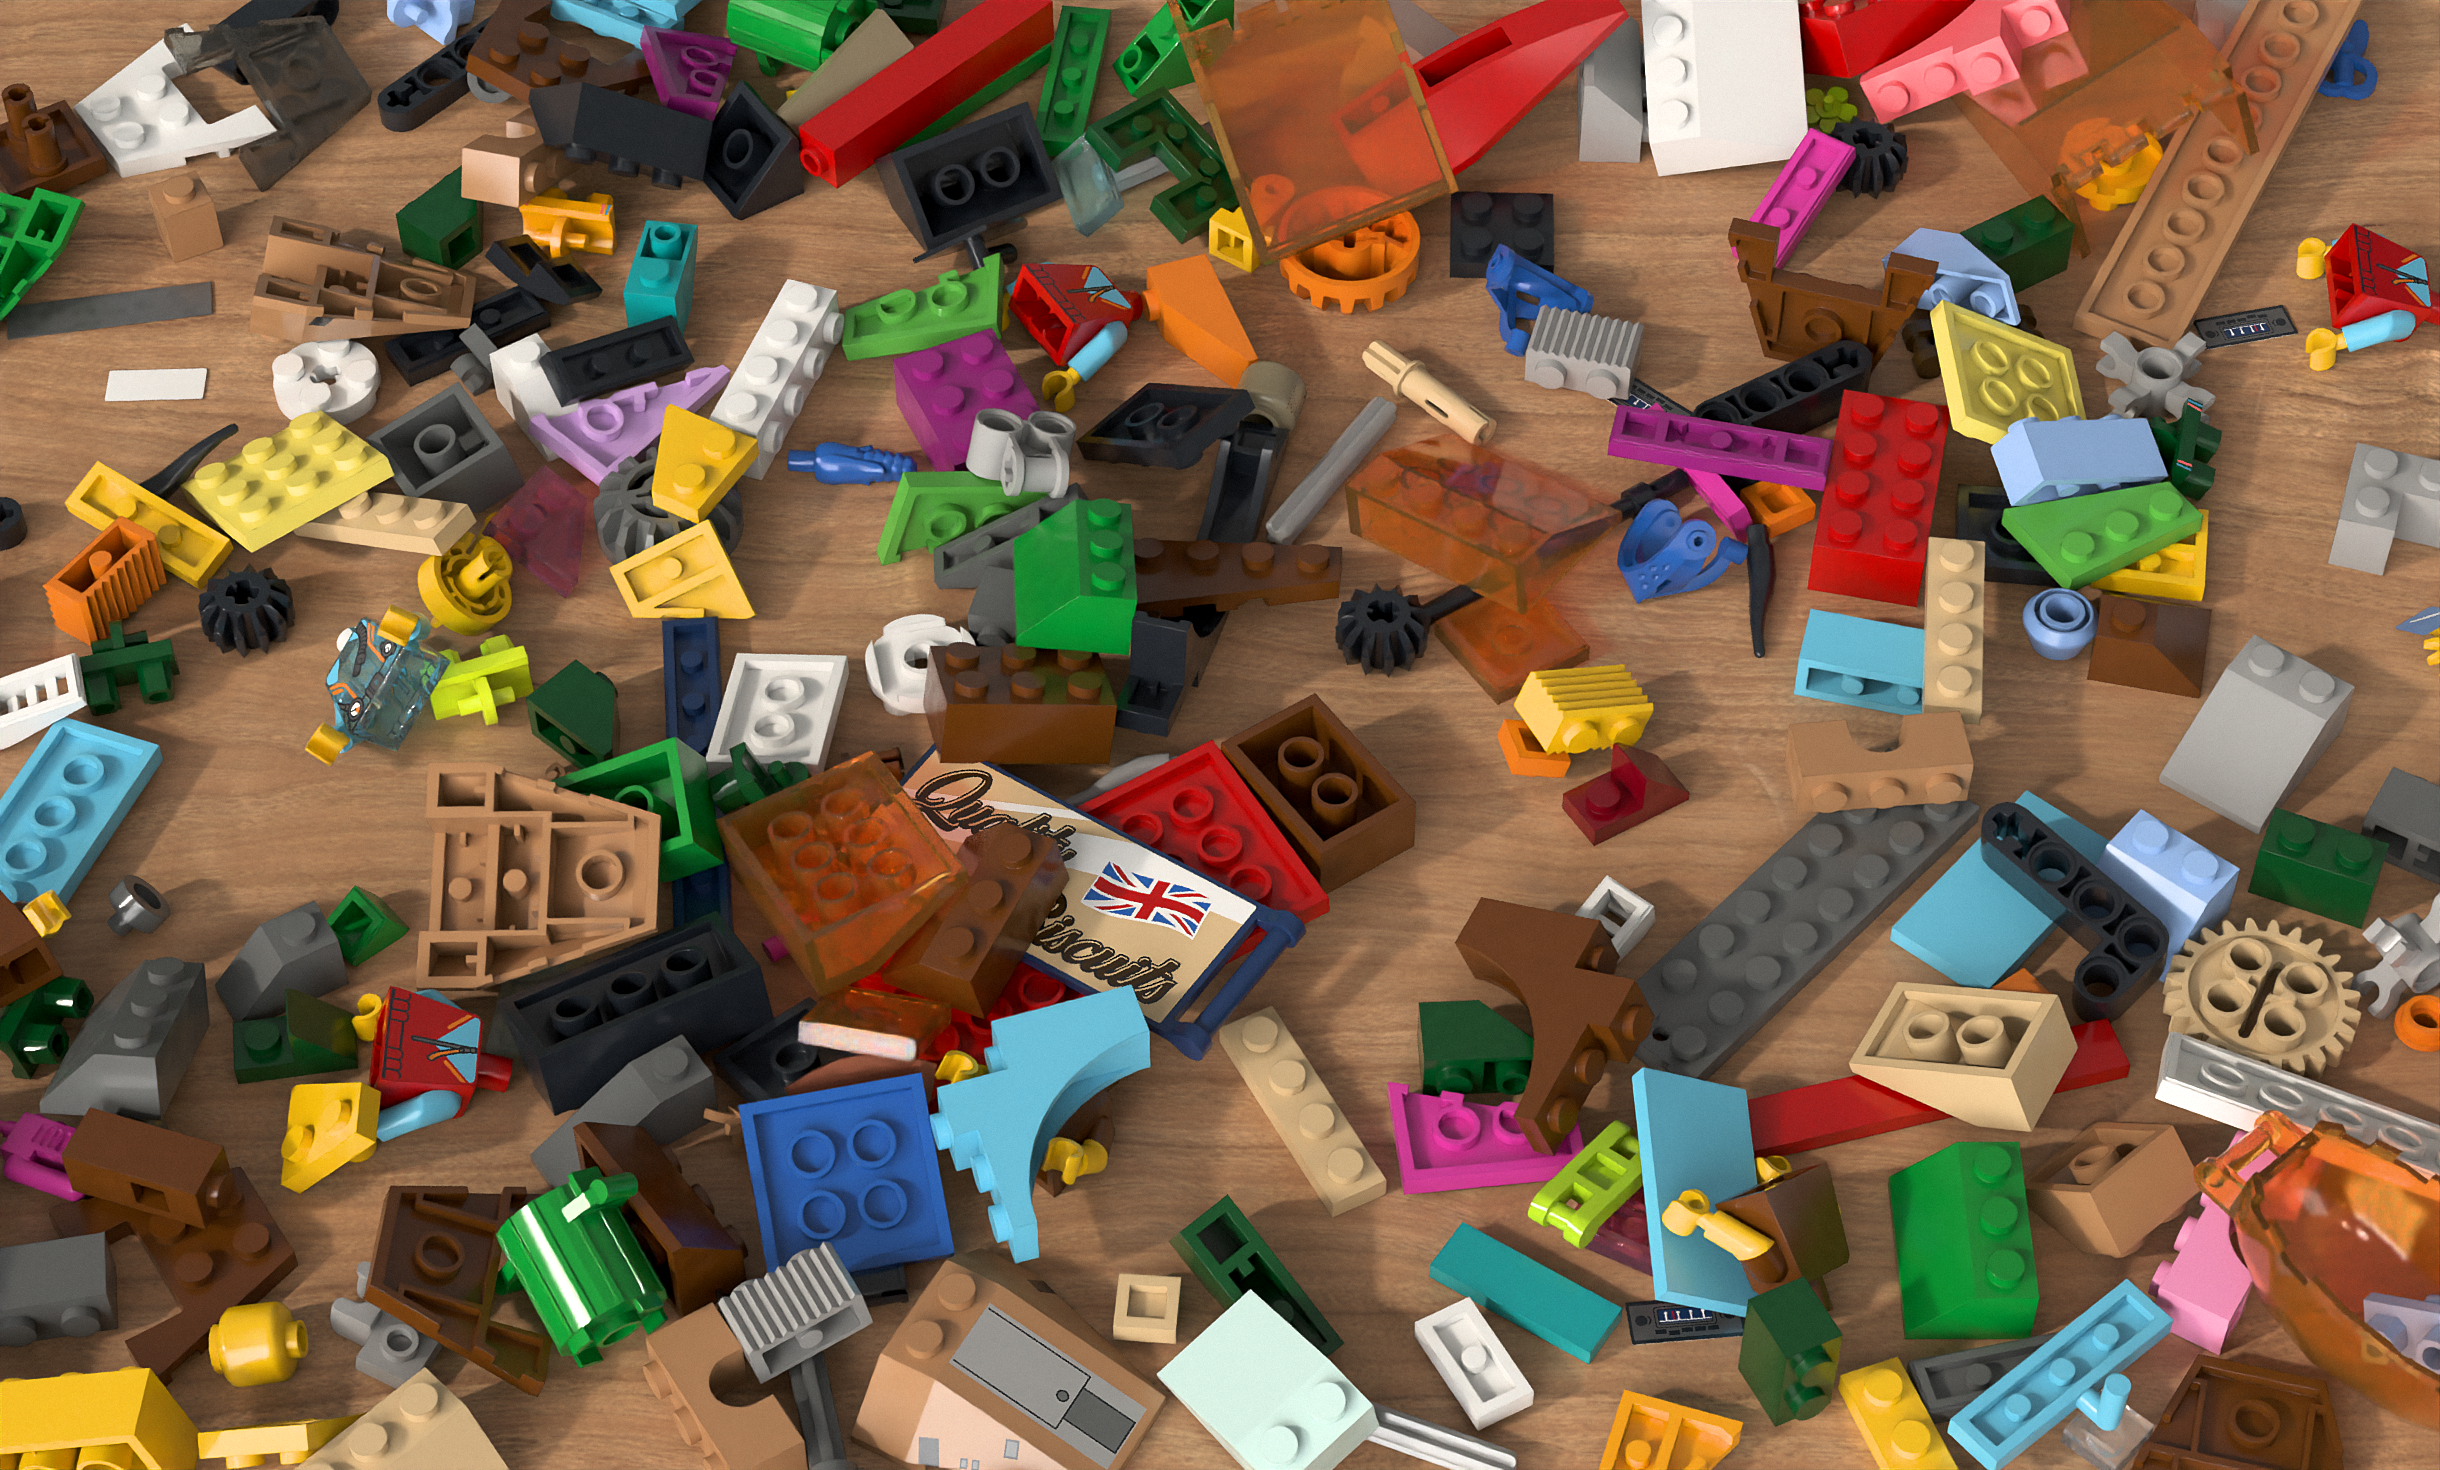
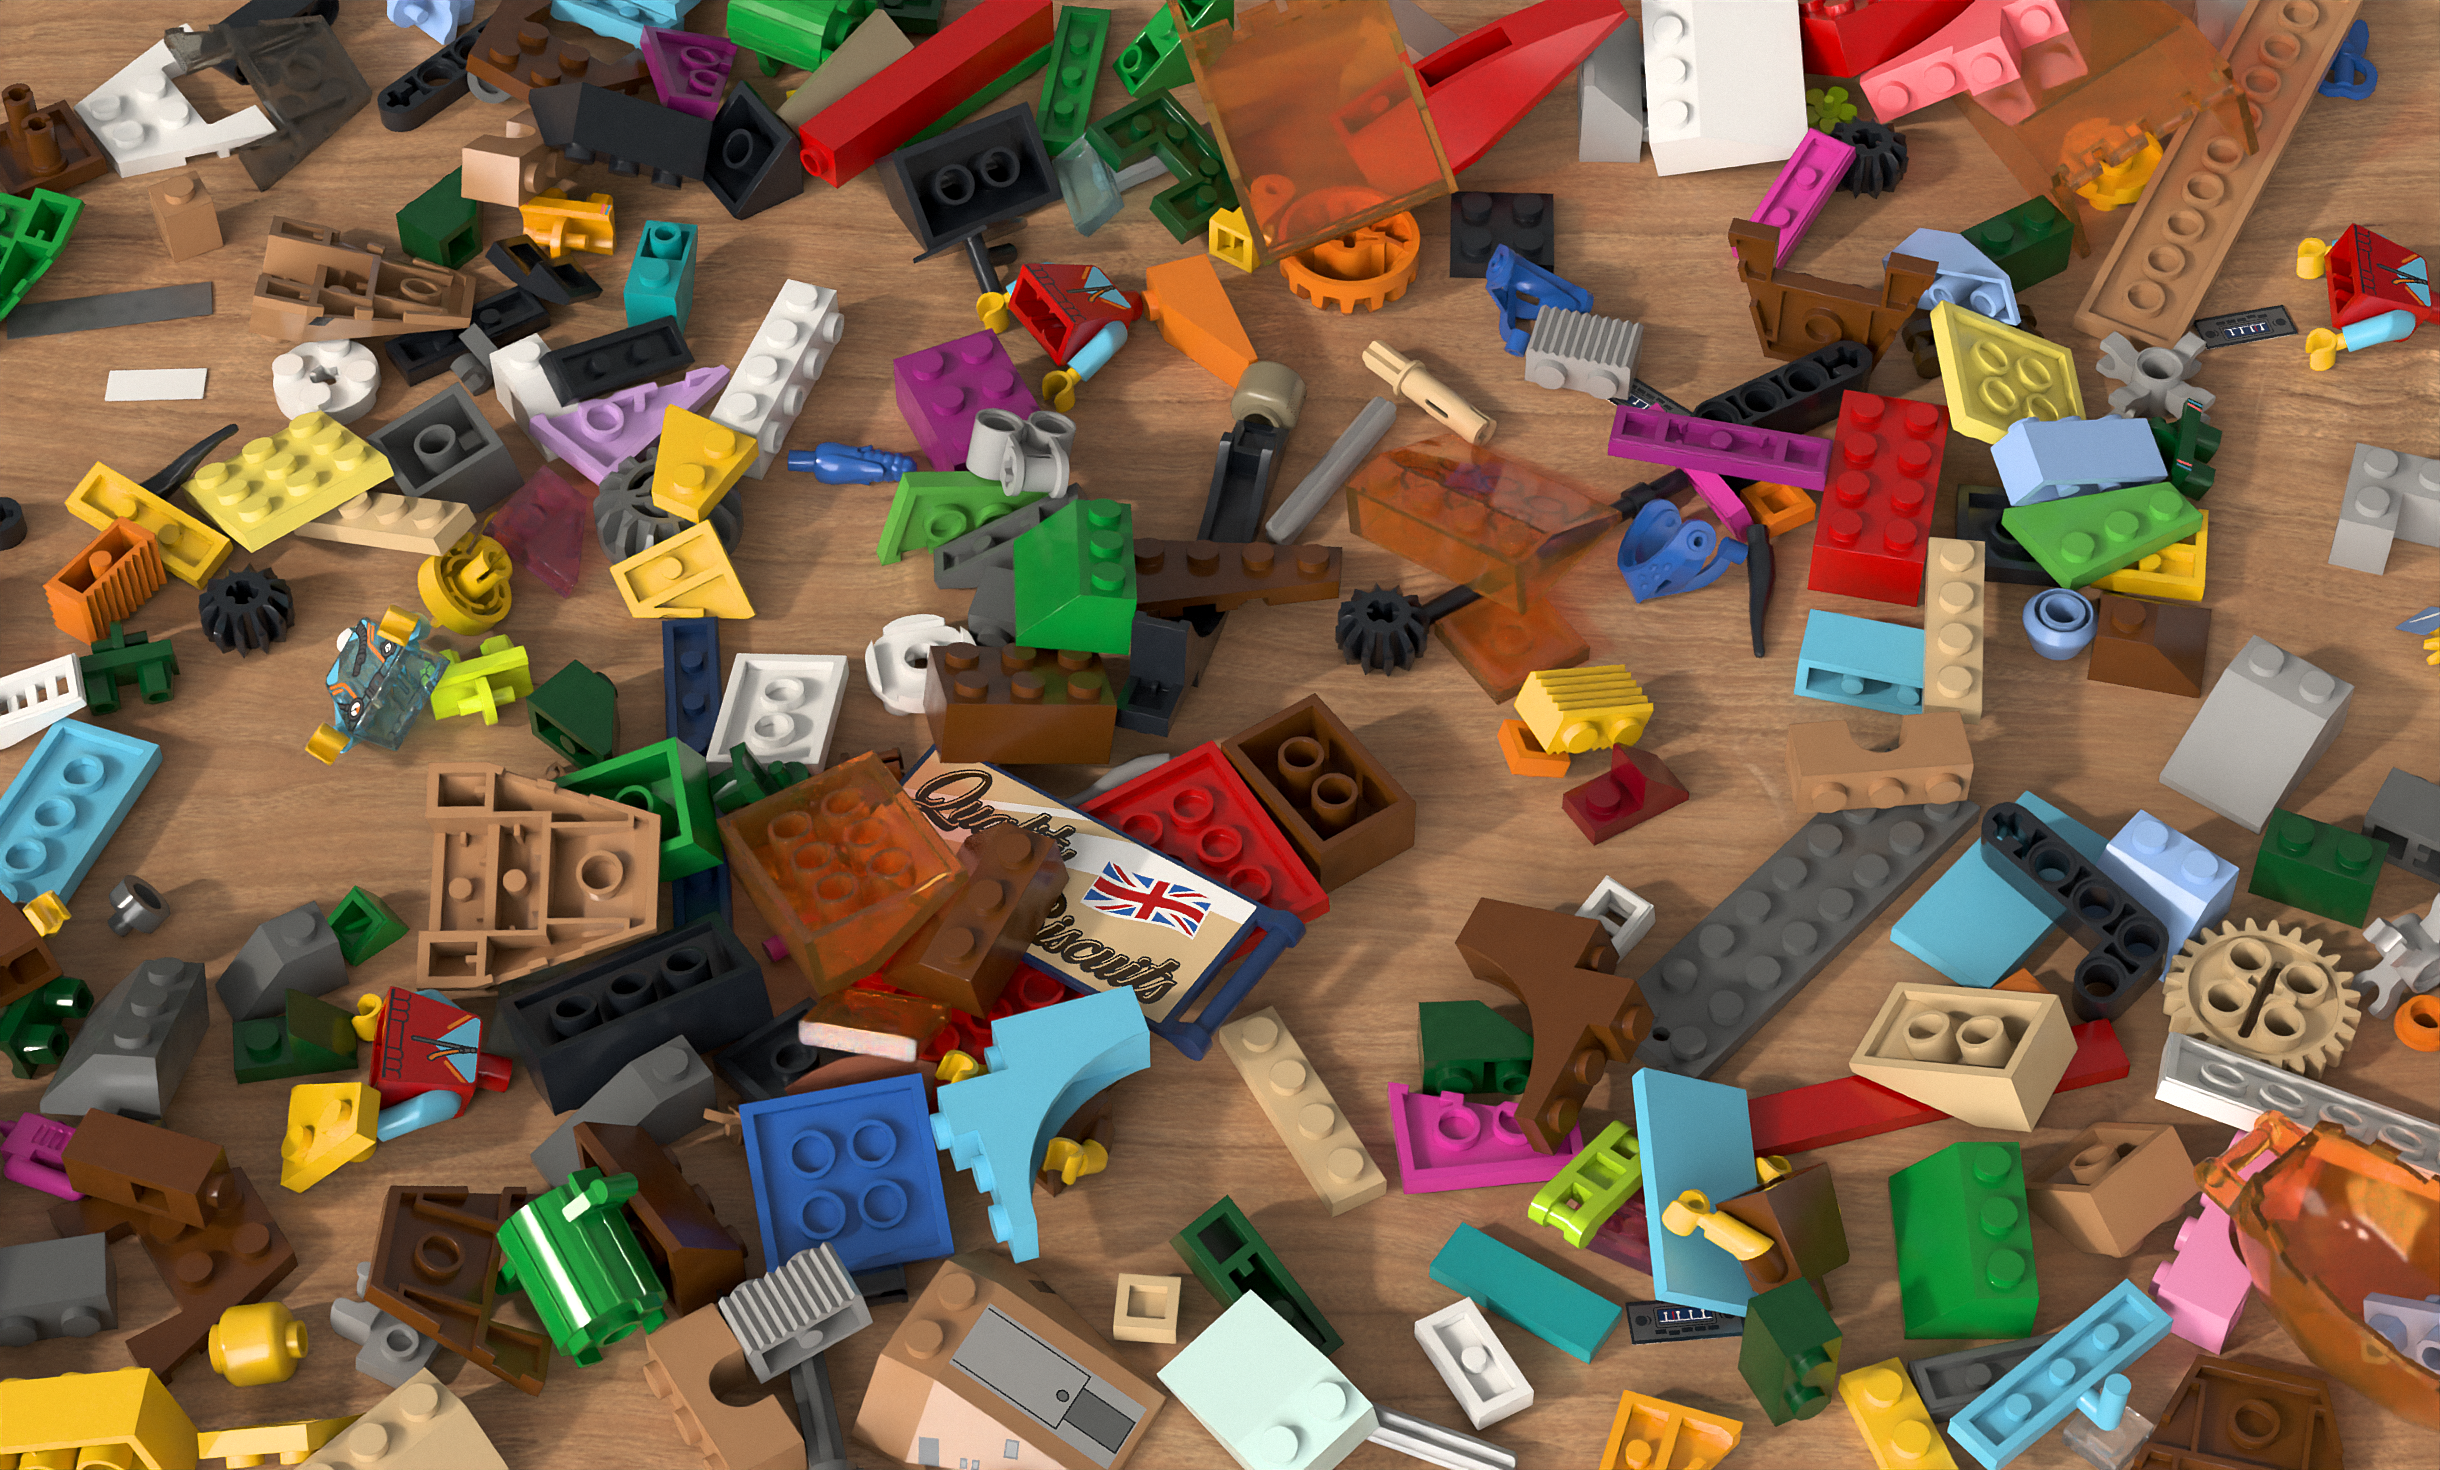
bright green wing [842,252,1005,361] -> none
black plate [1075,383,1256,470] -> none

